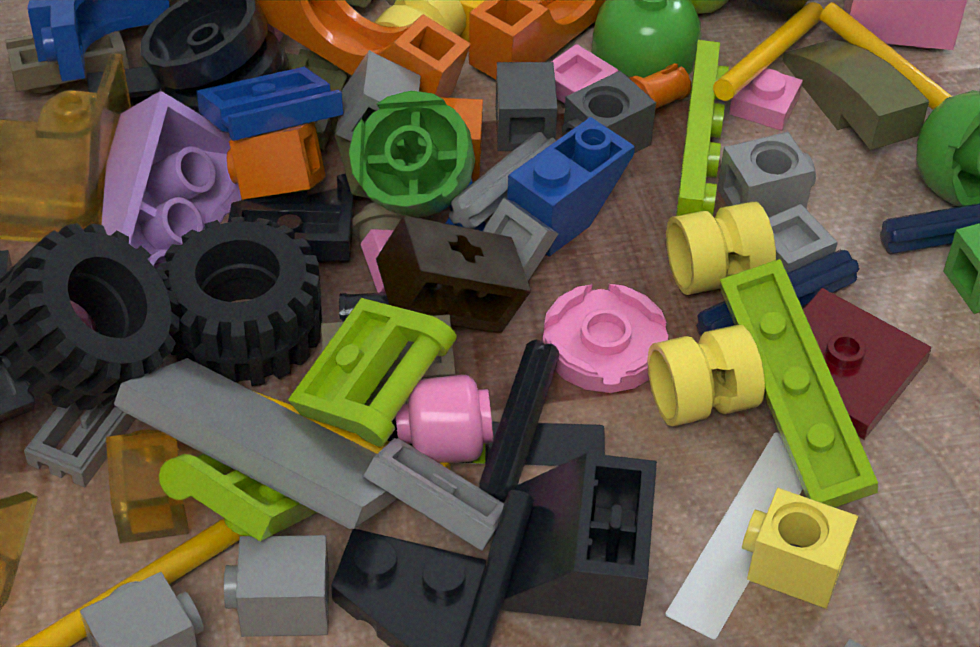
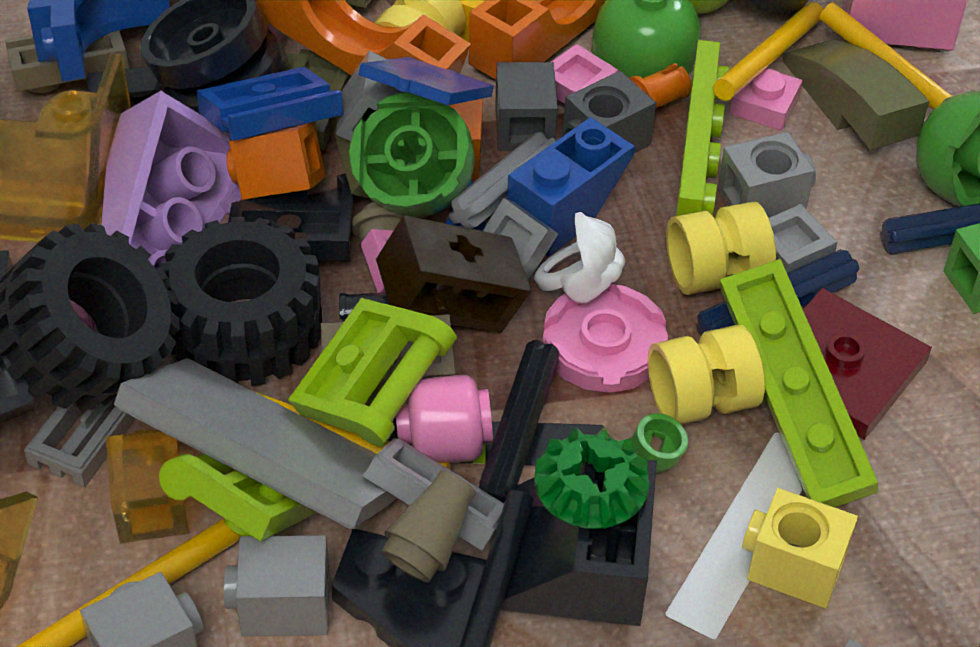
none -> blue piece [358,57,494,105]
none -> dark tan cone [380,470,476,583]
none -> white piece [534,212,626,304]
none -> green gear [534,426,650,529]
none -> bright green hinge [631,413,688,473]

